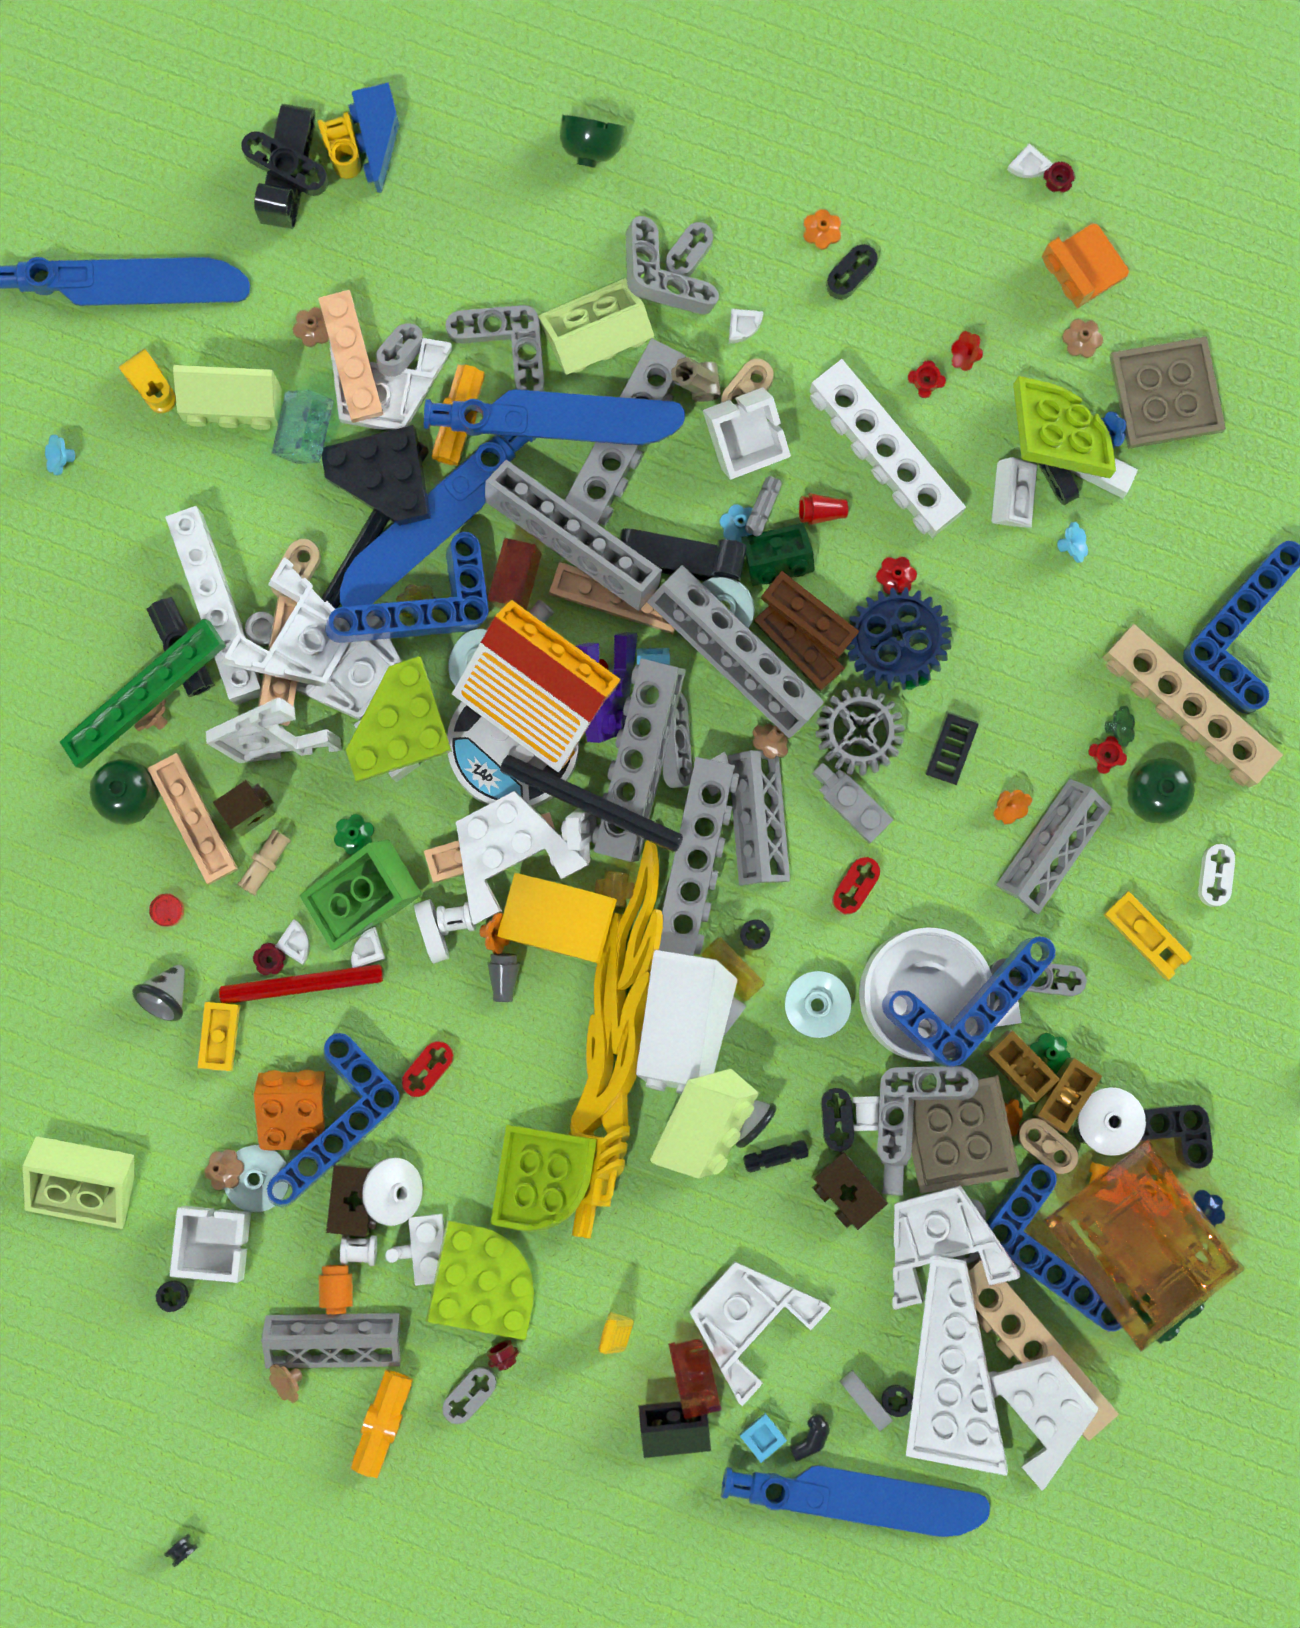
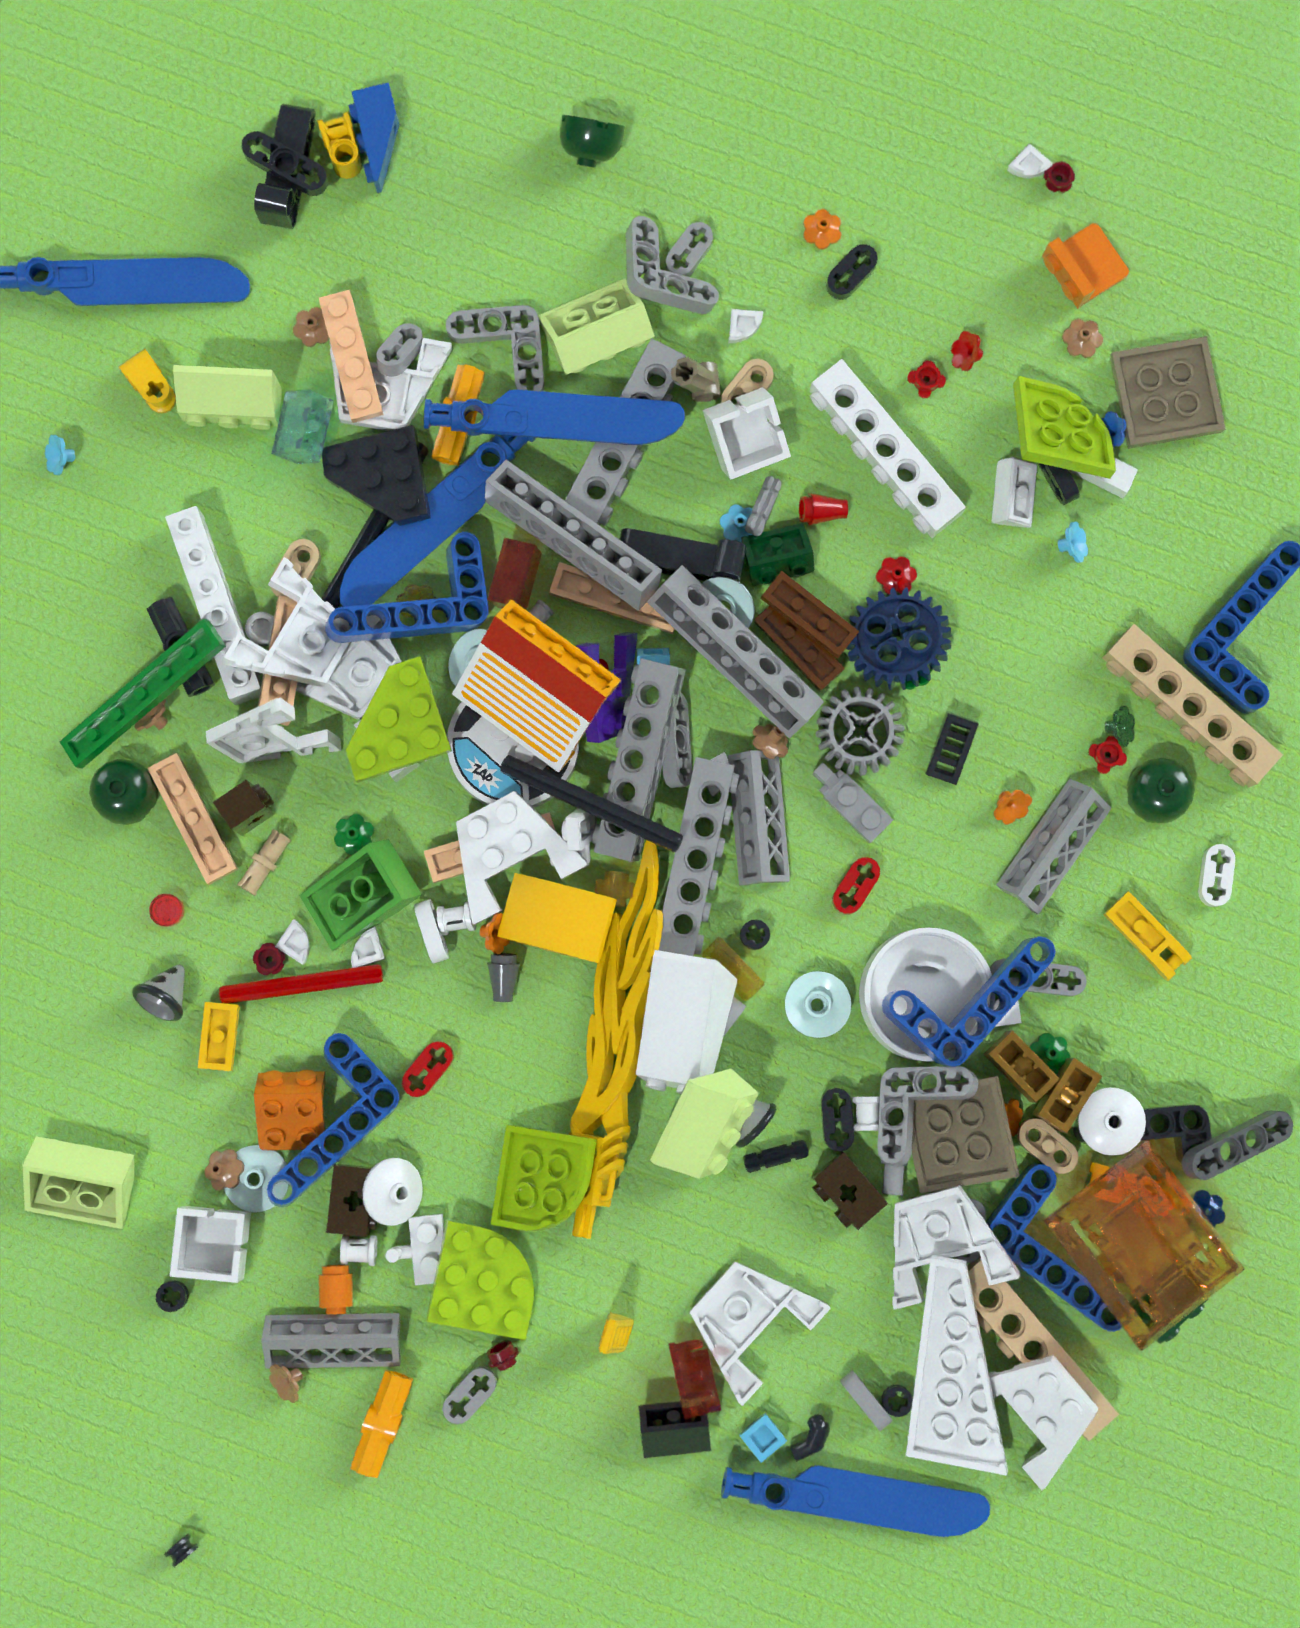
none -> dark grey beam [1182,1110,1293,1180]

